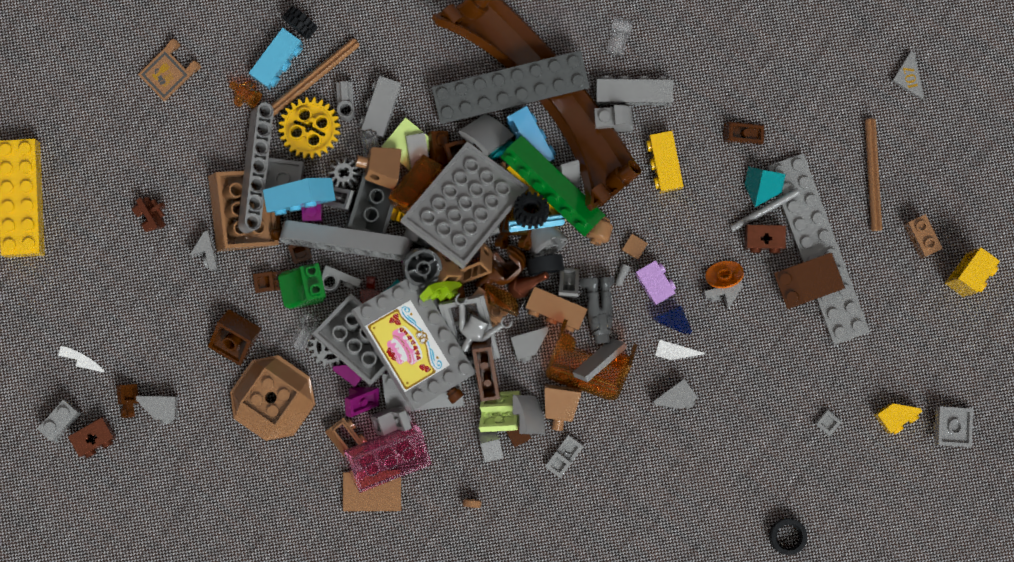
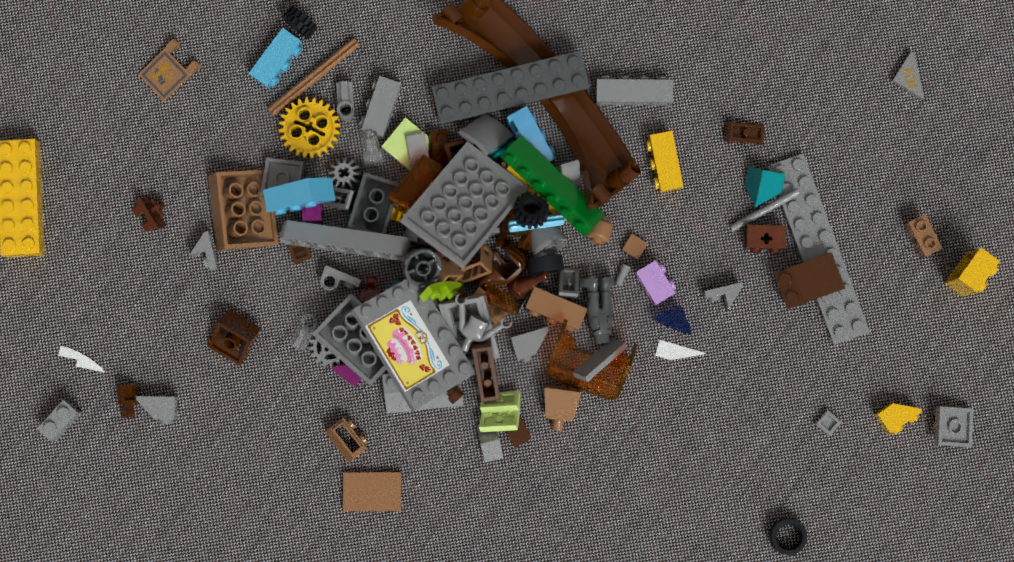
copper brick [68,417,117,458] -> none
clear orange piece [229,80,262,108] -> none
medium nougat piece [230,355,316,441] -> none
light grey beam [238,102,274,233] -> none
reddish brown slope [253,269,291,293] -> none
reddish brown hand [270,215,282,240] -> none
green hips [278,263,326,309] -> none
clear pink brick [343,423,432,493] -> none
magenta slope [345,387,379,417] -> none
medium nougat torso [355,147,402,190] -> none
light grey brick [370,406,412,436] -> none
medium nougat tile [462,498,482,508] -> none
light grey slope [513,395,545,434] -> none
light grey slope [545,434,584,478] -> none
light grey brick [594,105,633,132] -> none
clear piece [607,16,633,56] -> none
light grey slope [652,379,698,410] -> none
orange dish [705,261,744,288] -> none
medium nougat axle [865,118,882,231] -> none

